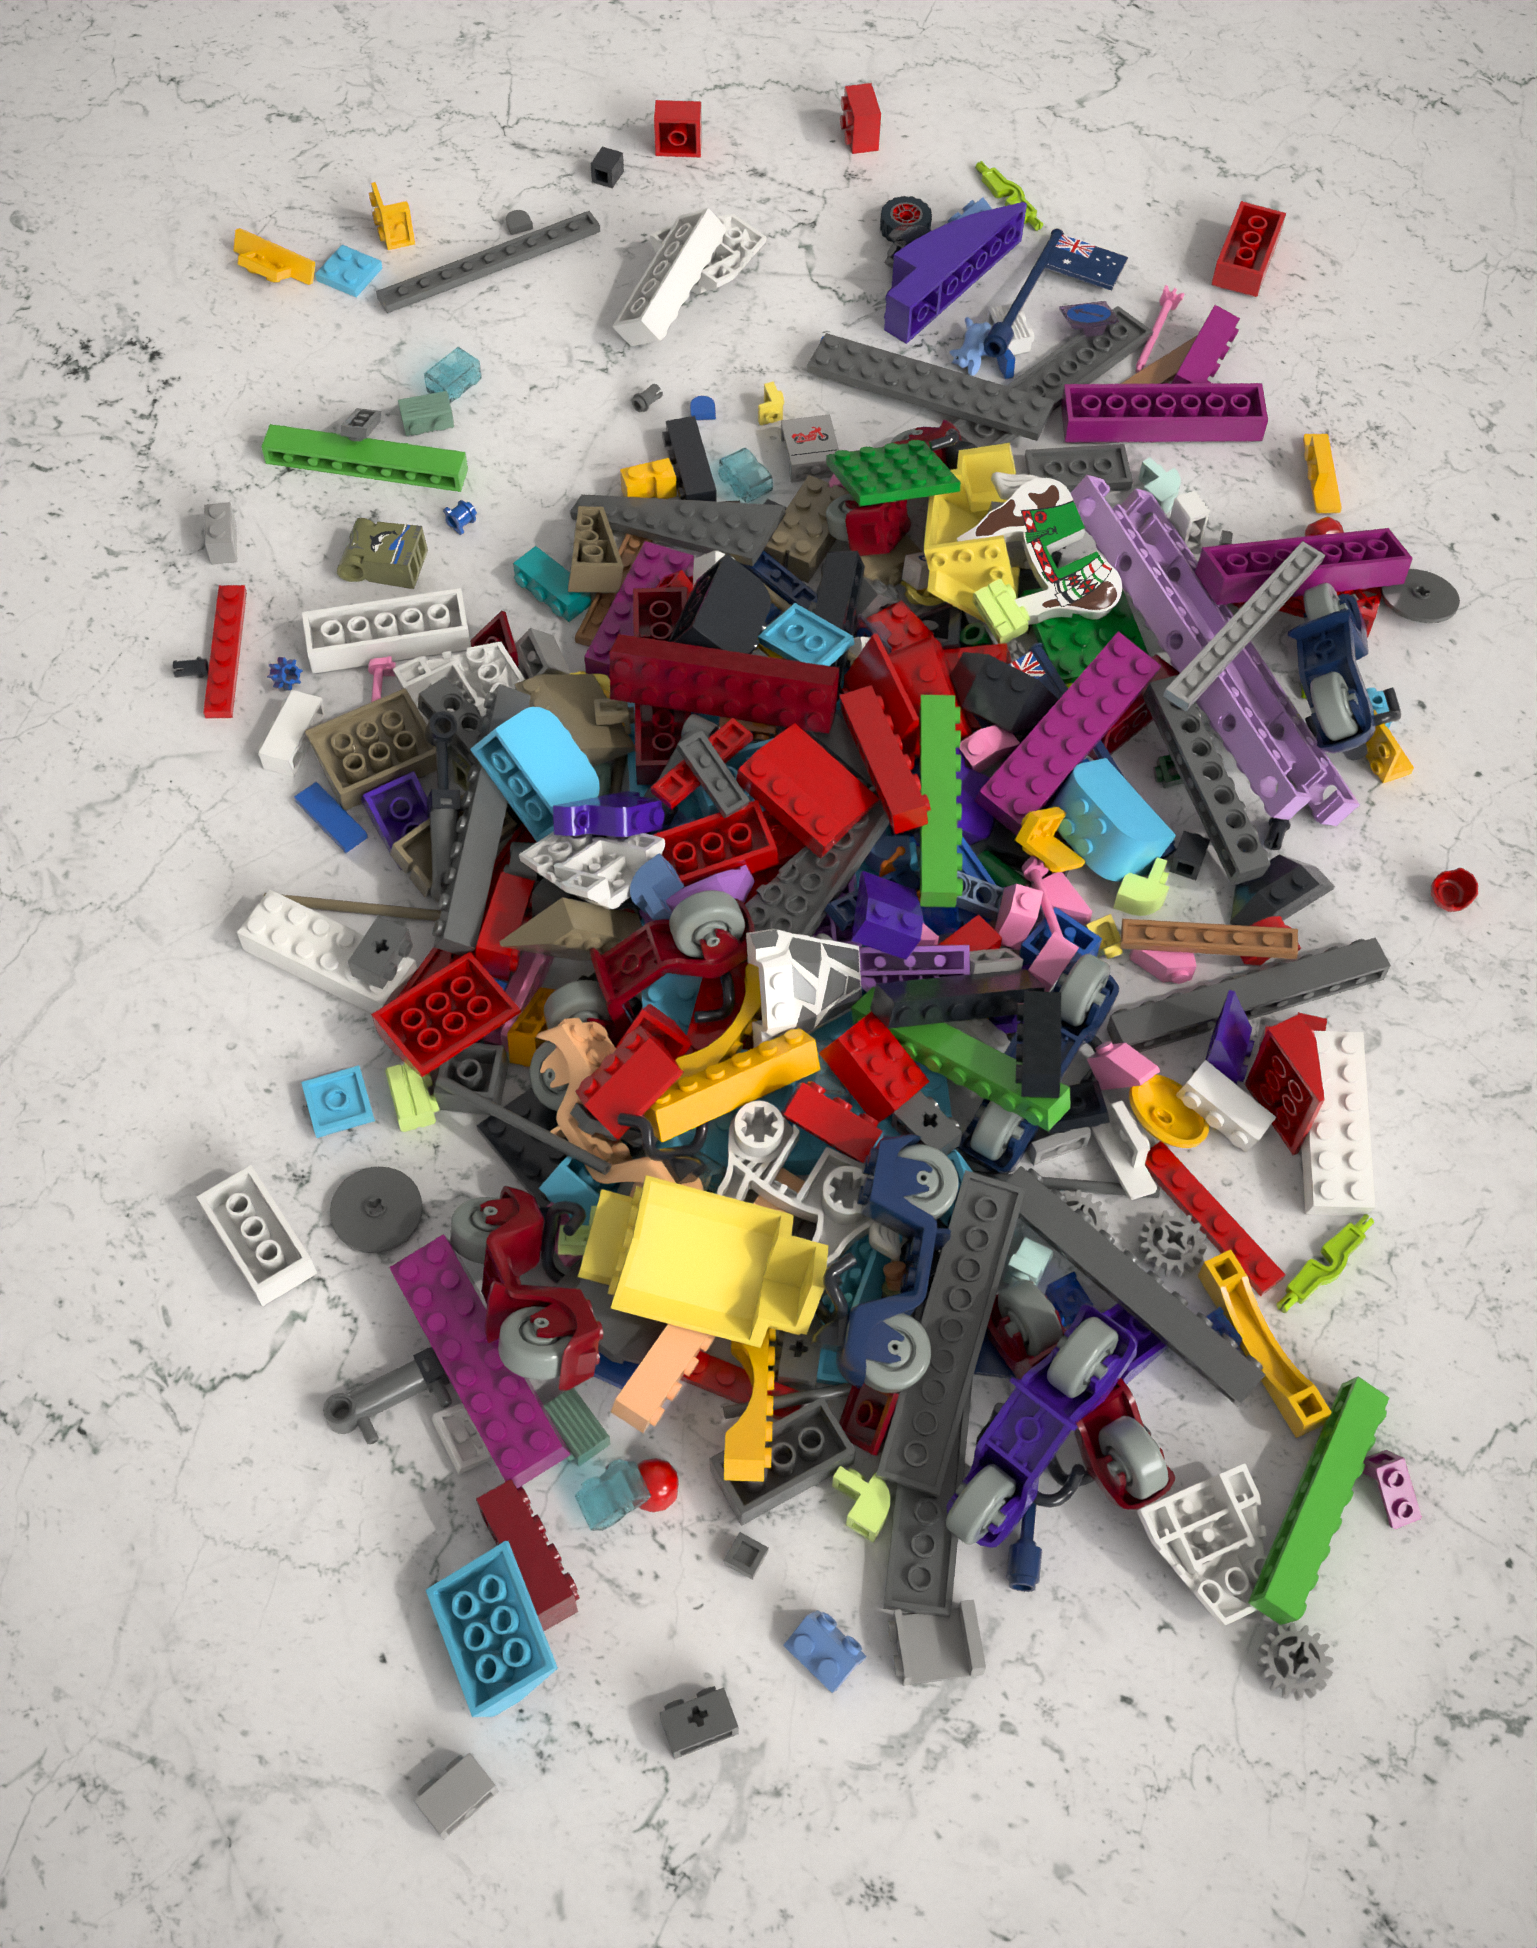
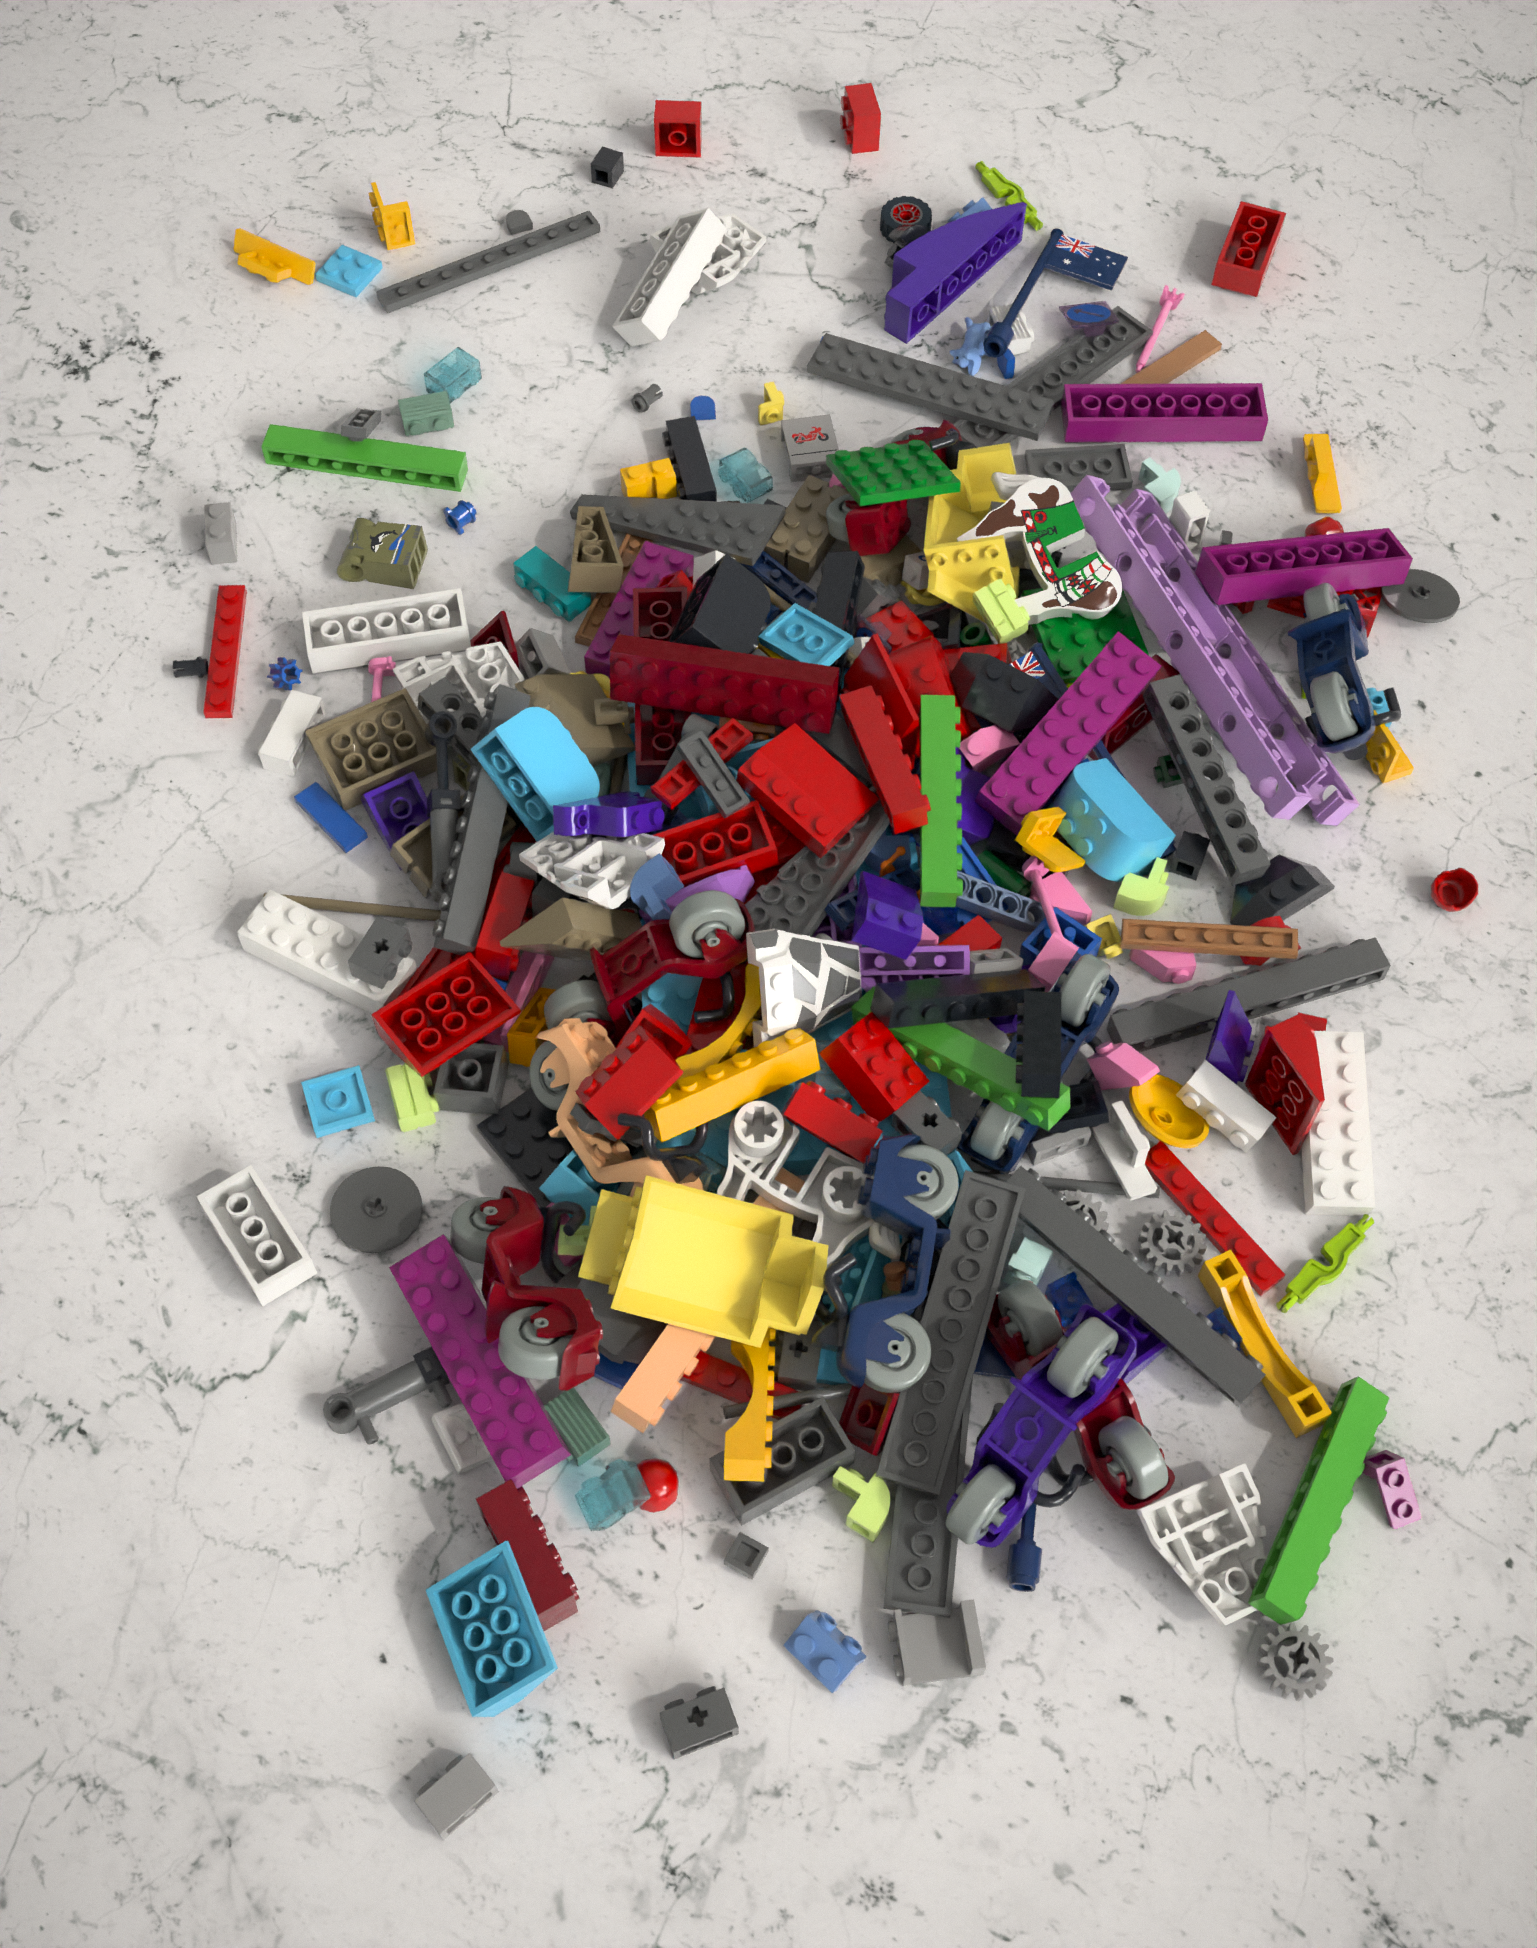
dark grey piece [436,1075,611,1175] -> none
bright pink slope [995,884,1043,950] -> none
light grey plate [1163,541,1325,711] -> none
magenta brick [1171,305,1240,384] -> none
black pin [1264,817,1291,850] -> none

